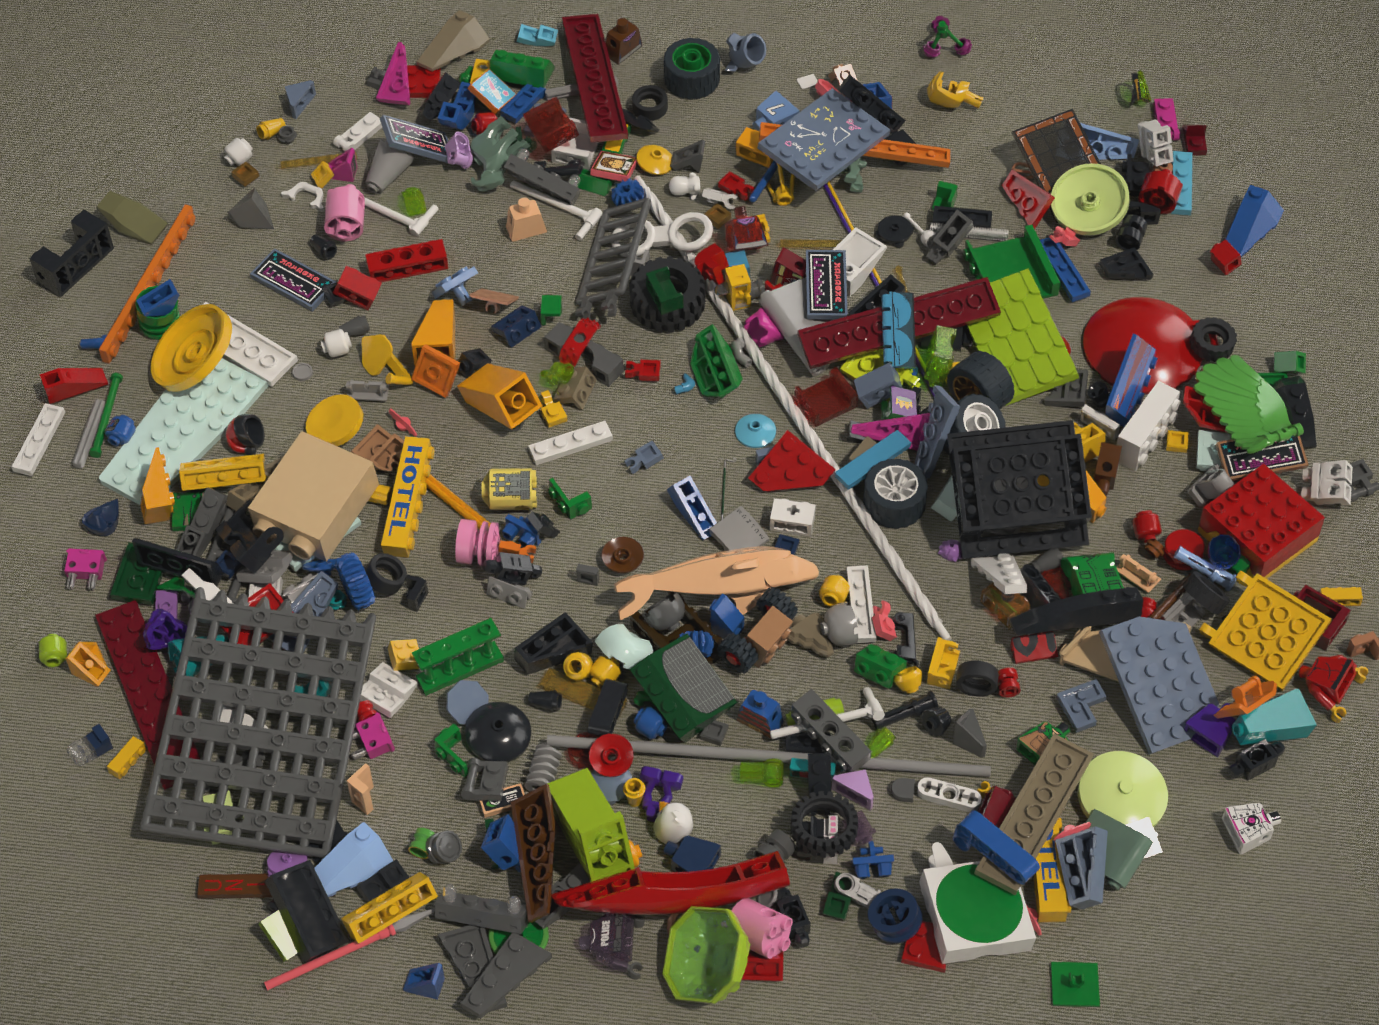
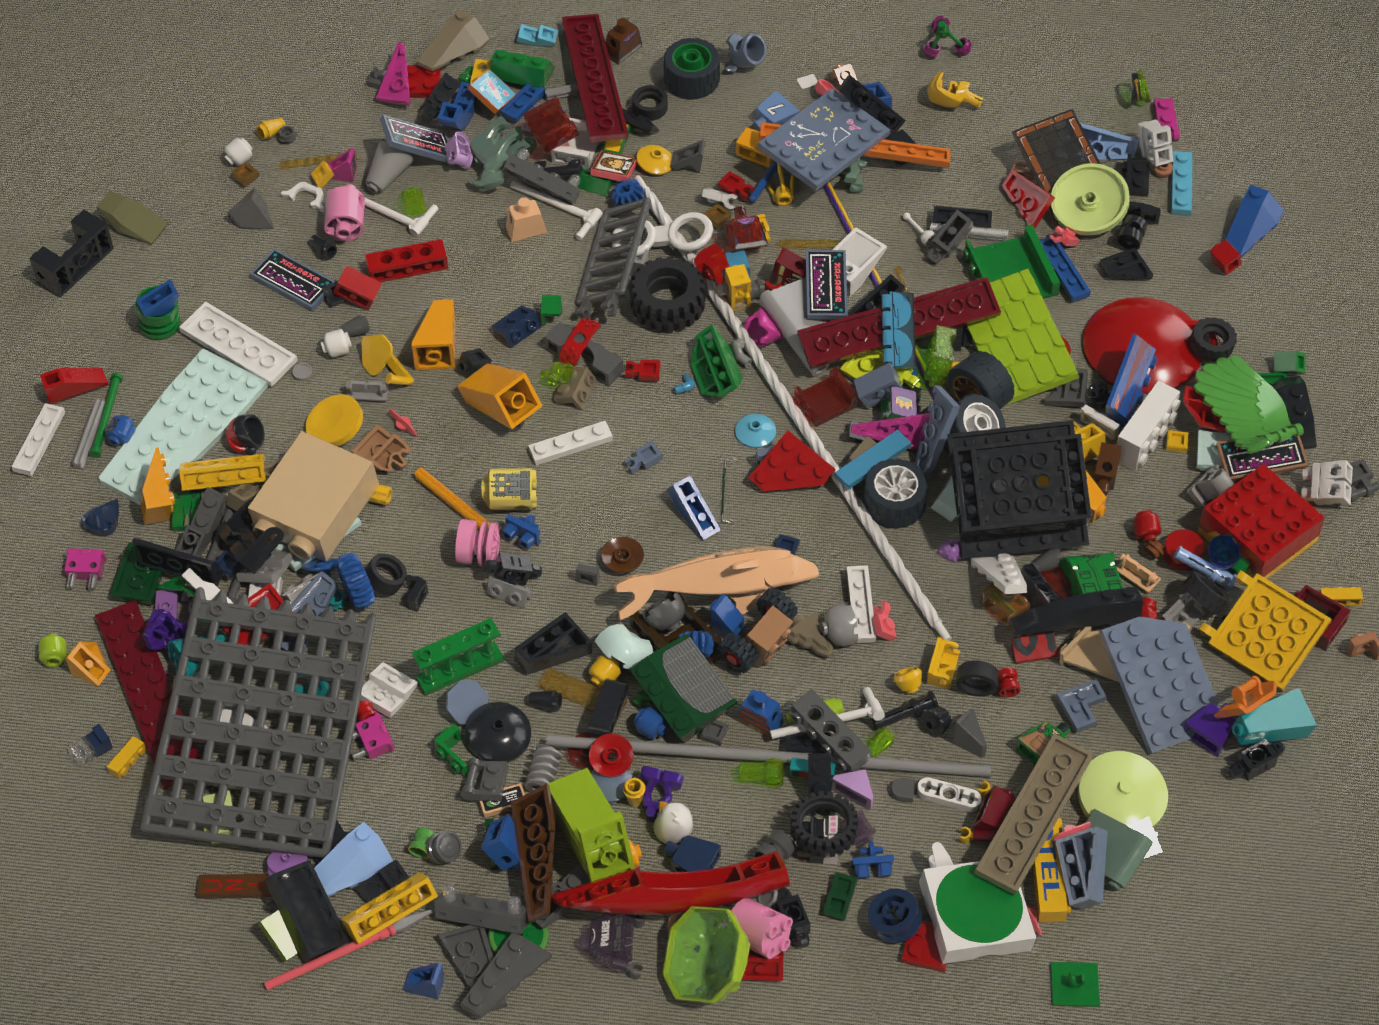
blue arm [80,335,107,349] -> none
orange plate [99,204,196,364] -> none
yellow container [151,304,232,392] -> none
sand blue slope [285,80,316,119] -> none
white plate [333,112,382,152] -> none
light nougat panel [347,764,374,815] -> none
yellow brick [381,436,435,558] -> none
yellow piece [387,639,419,671] -> none
orange plate [411,344,460,398] -> none
medium blue plate [432,266,478,306] -> none
nougat piece [470,288,519,313] -> none
red head [471,112,498,136] -> none
orange plate [498,540,536,563] -> none
black plate [527,511,560,538] -> none
yellow plate [541,390,567,428] -> none
green bracket [548,478,592,520] -> none
yellow head [563,652,593,681] -> none
dark green panel [646,266,684,315] -> none
white animal [669,172,700,200] -> none
light grey slope [710,506,769,551] -> none
white brick [770,498,816,537] -> none
yellow head [819,575,850,607] -> none
light grey piece [834,873,881,909] -> none
green bracket [854,644,907,689] -> none
black piece [876,215,914,248] -> none
black piece [893,612,919,667] -> none
green panel [932,181,958,211] -> none
blue beam [953,810,1040,885] -> none
red brick [1138,169,1183,214] -> none
reddish brown bar [1149,573,1191,619] -> none
dark red slope [1183,124,1207,156] -> none
white torso [1222,803,1281,855] -> none
red torso [1299,655,1368,723] -> none

